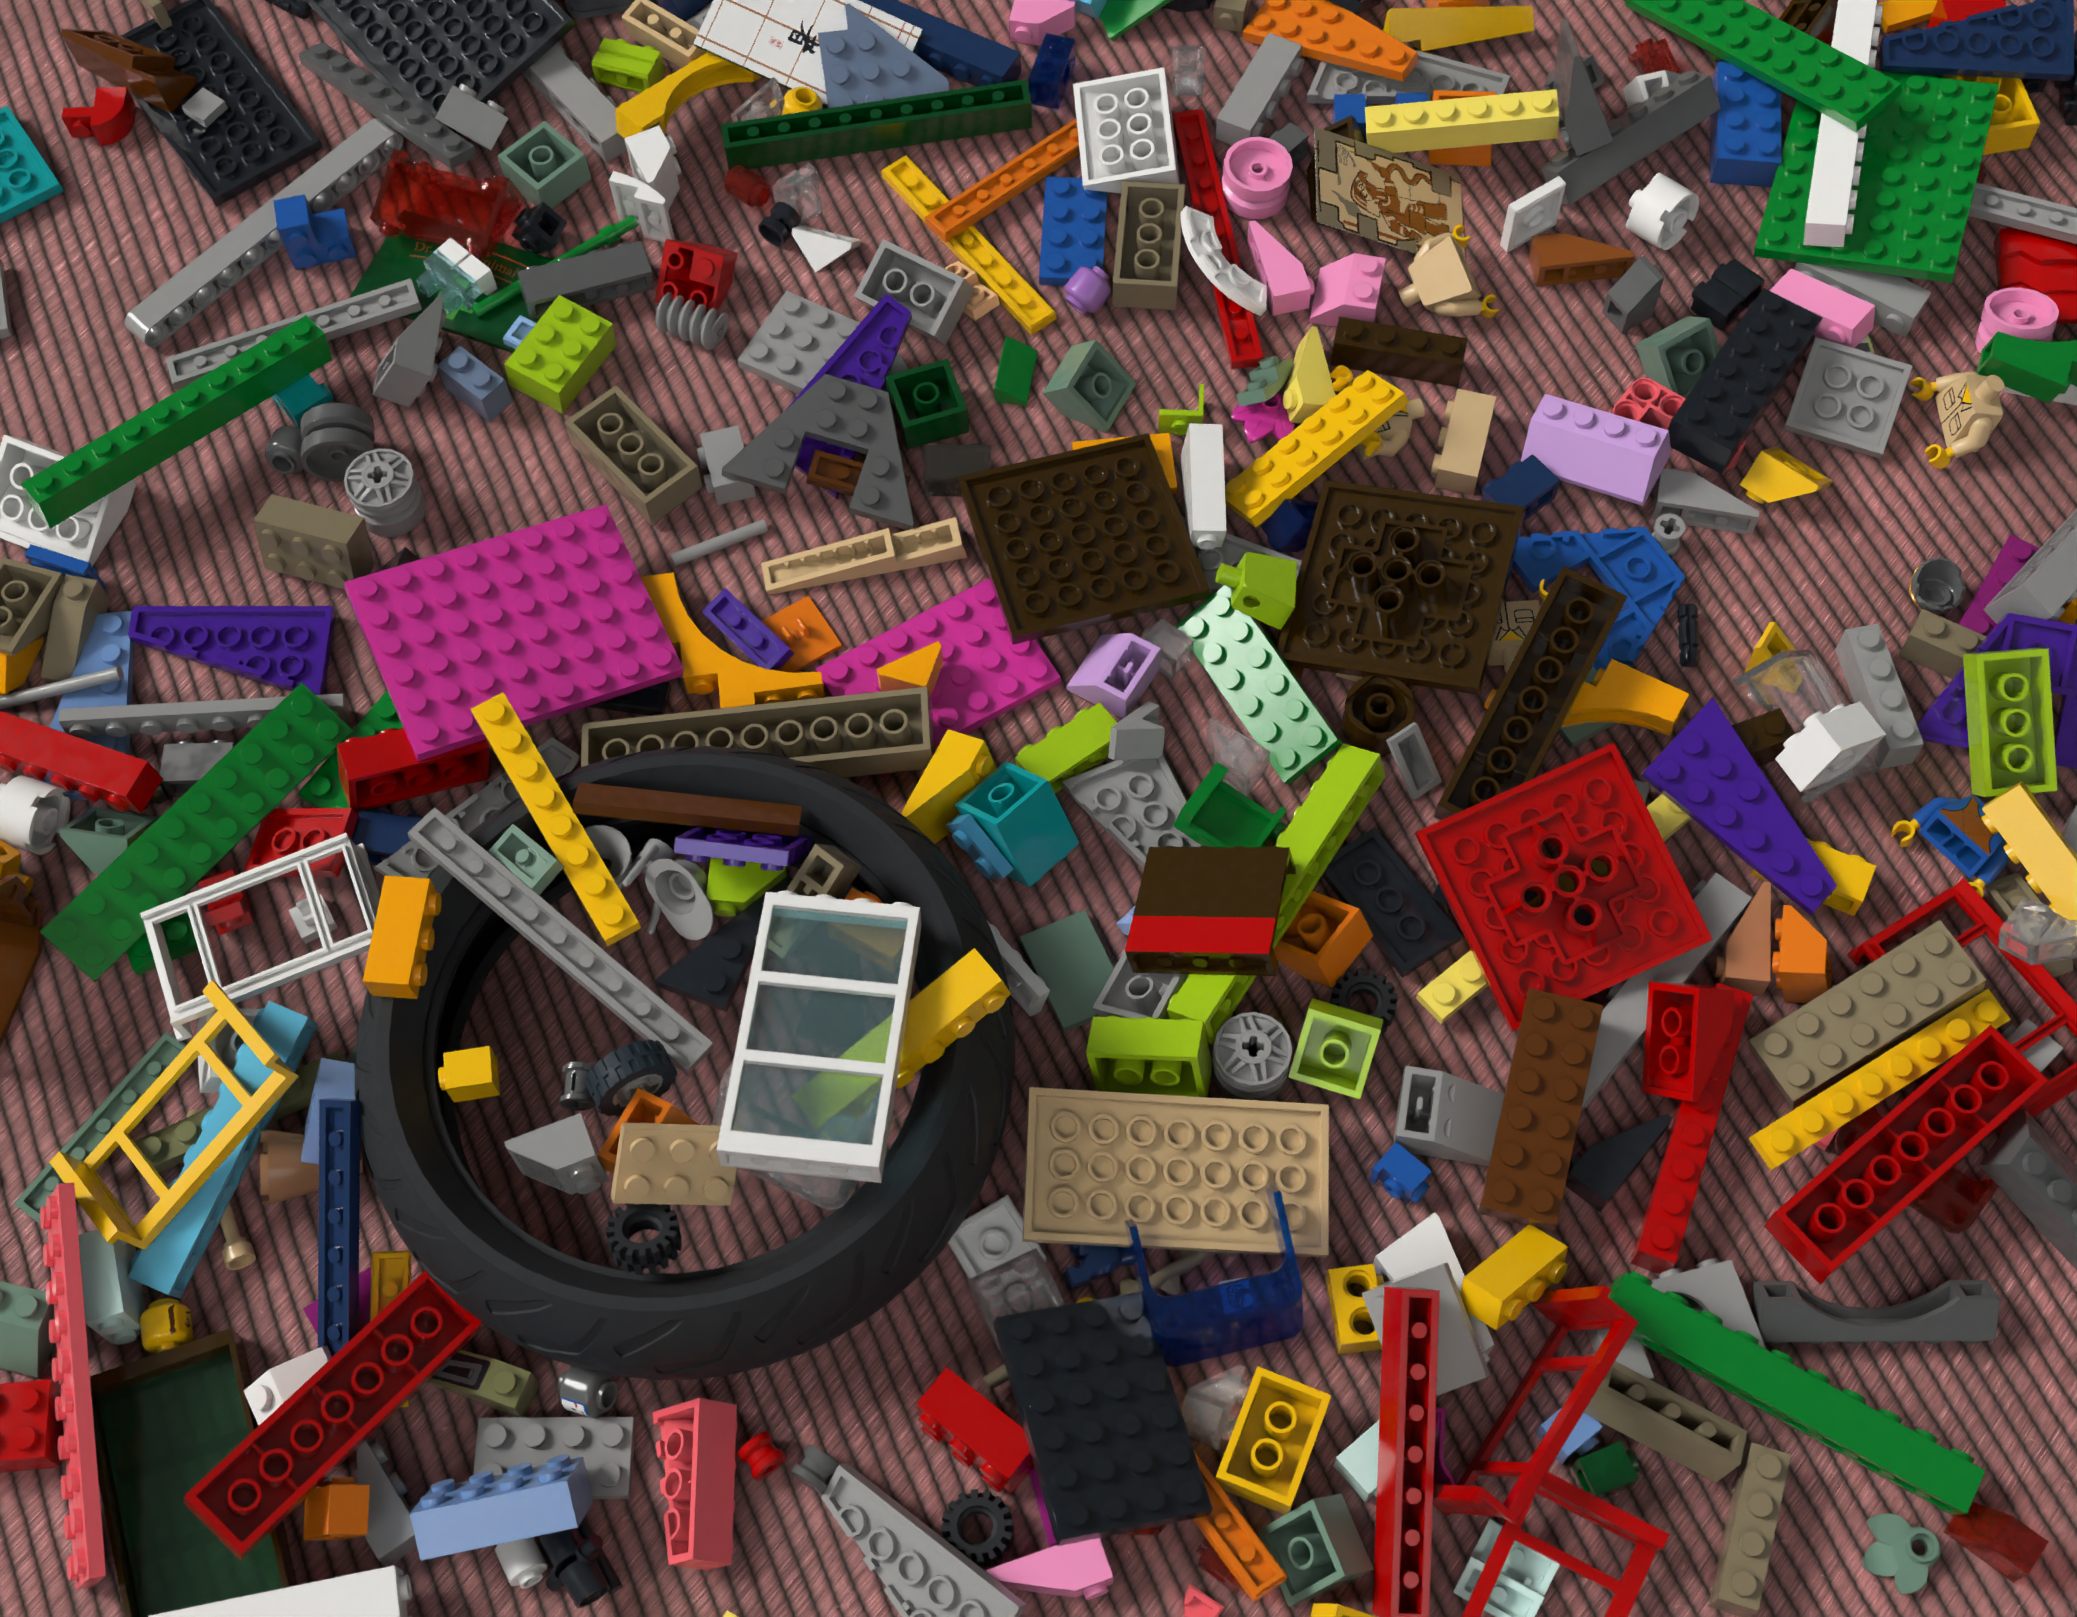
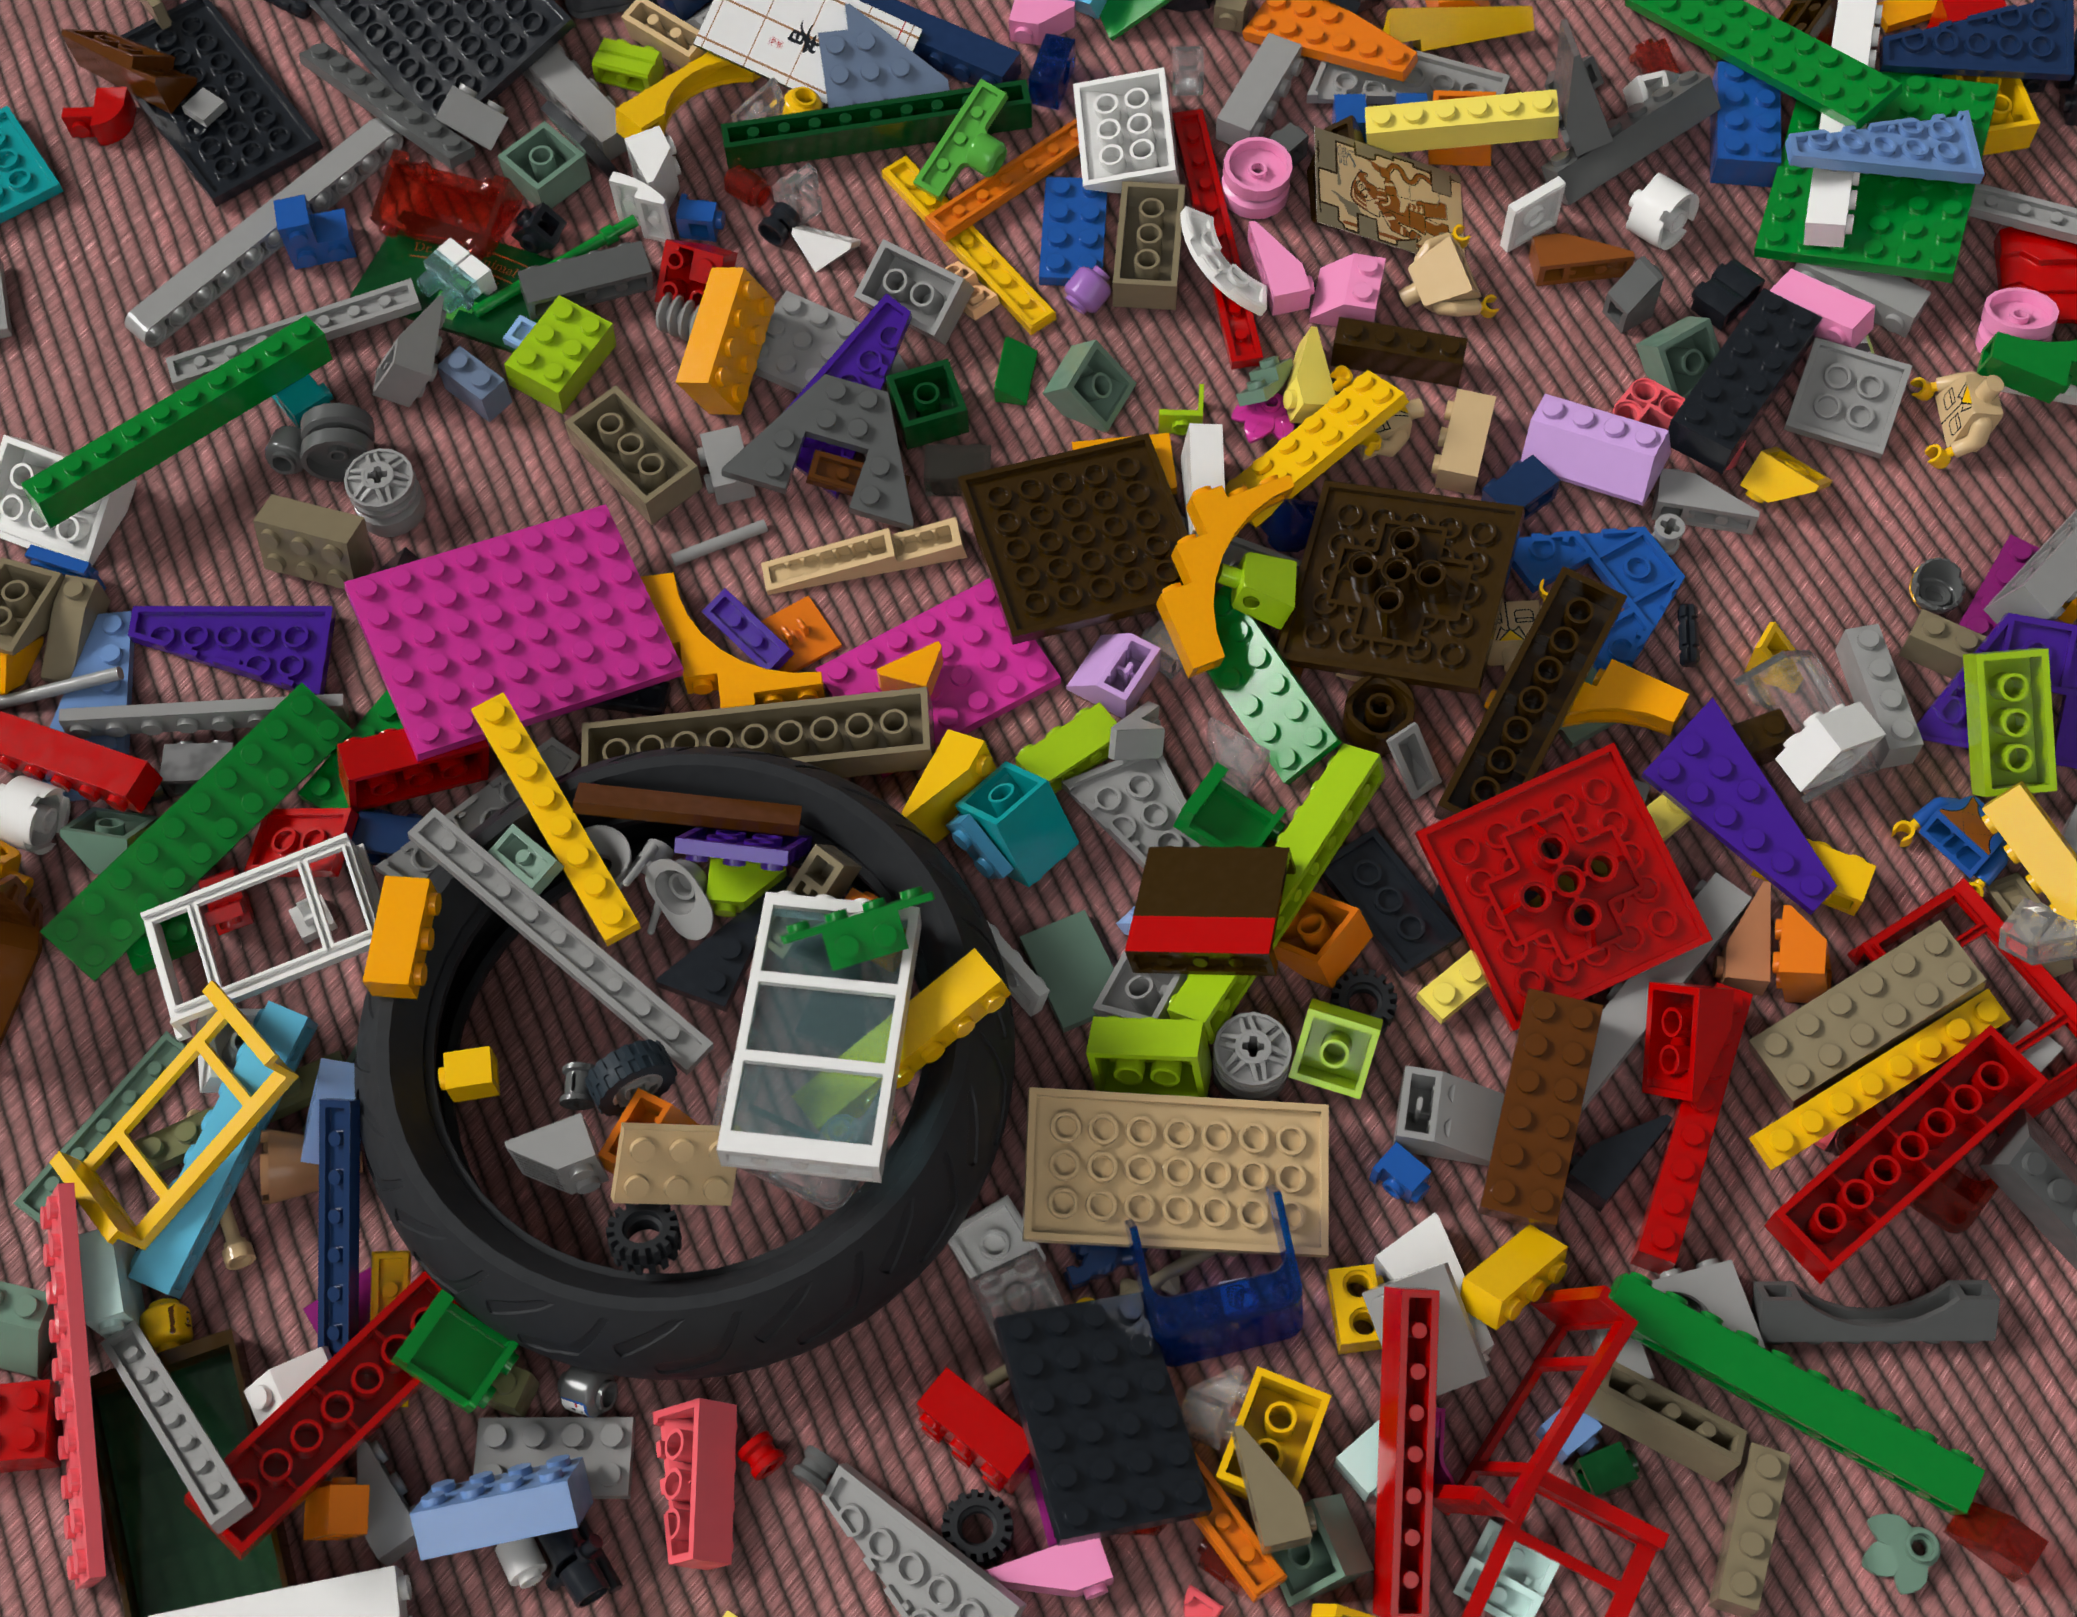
none -> light grey plate [101,1320,254,1535]
none -> green panel [391,1289,519,1414]
none -> black tile [540,100,620,180]
none -> blue brick [675,193,725,242]
none -> light orange brick [676,267,776,415]
none -> green bracket [779,886,935,971]
none -> bright green plate [913,79,1008,202]
none -> light orange arch [1156,474,1295,678]
none -> dark tan slope [1232,1425,1317,1555]
none -> medium blue wing [1785,110,1985,184]

